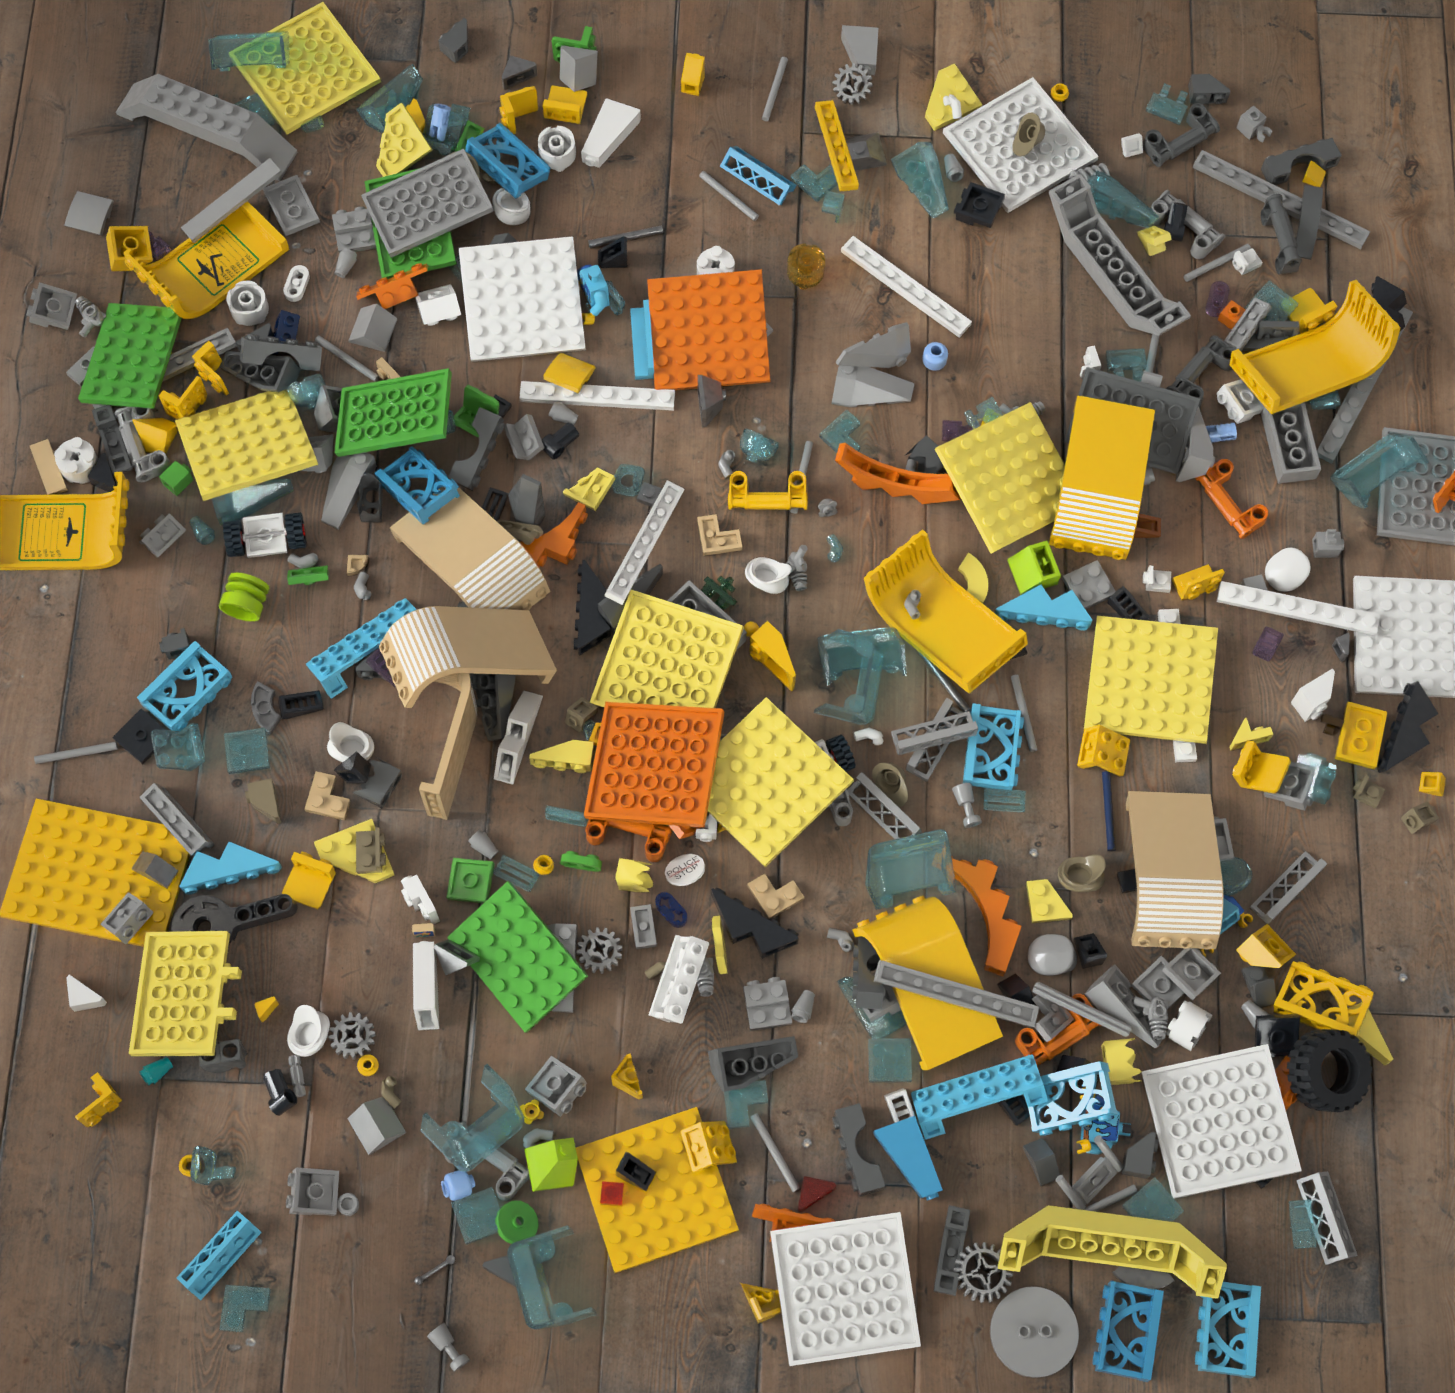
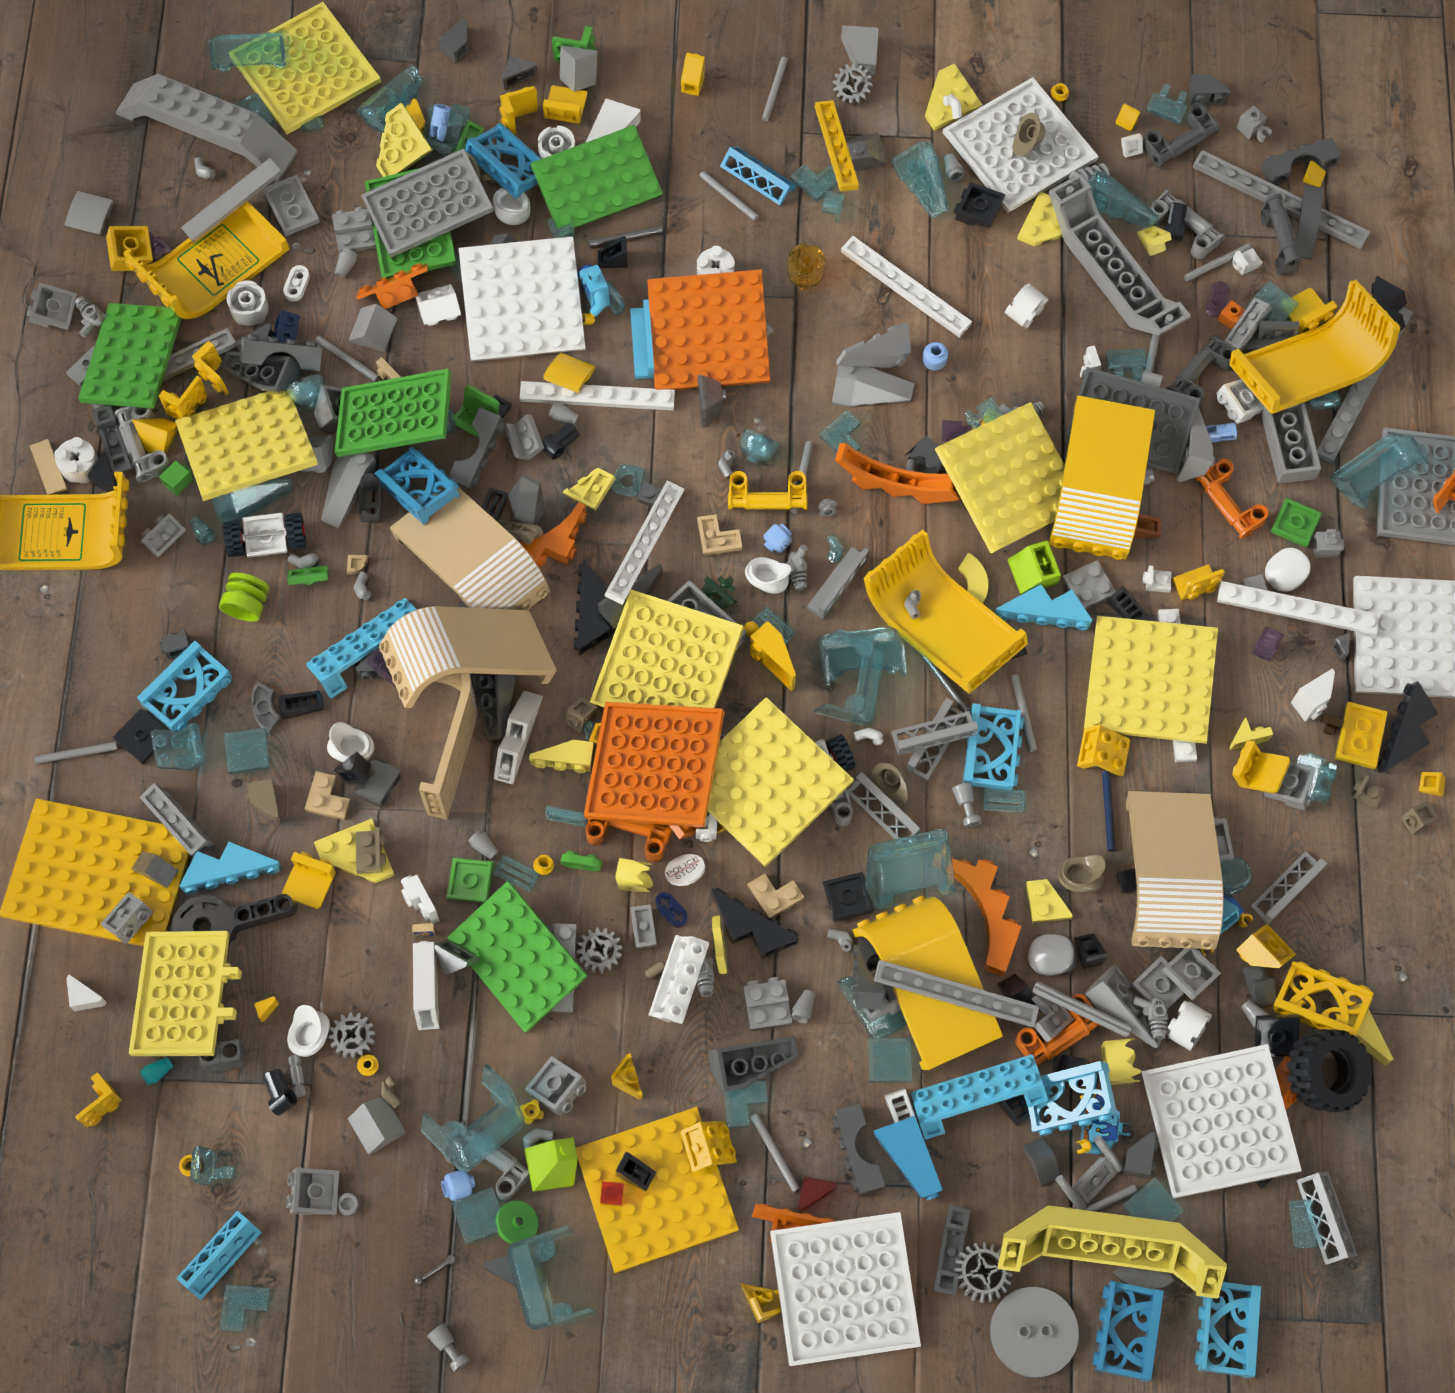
none -> light grey arm [194,157,216,179]
none -> bright green plate [530,125,663,234]
none -> clear light blue panel [547,218,575,240]
none -> clear light blue tile [752,606,795,644]
none -> light blue head [763,523,792,553]
none -> light grey fence [807,547,869,619]
none -> black plate [822,872,874,922]
none -> white brick [1005,283,1049,329]
none -> light yellow plate [1017,192,1063,246]
none -> yellow slope [1116,104,1140,131]
none -> bright green plate [1270,498,1322,548]

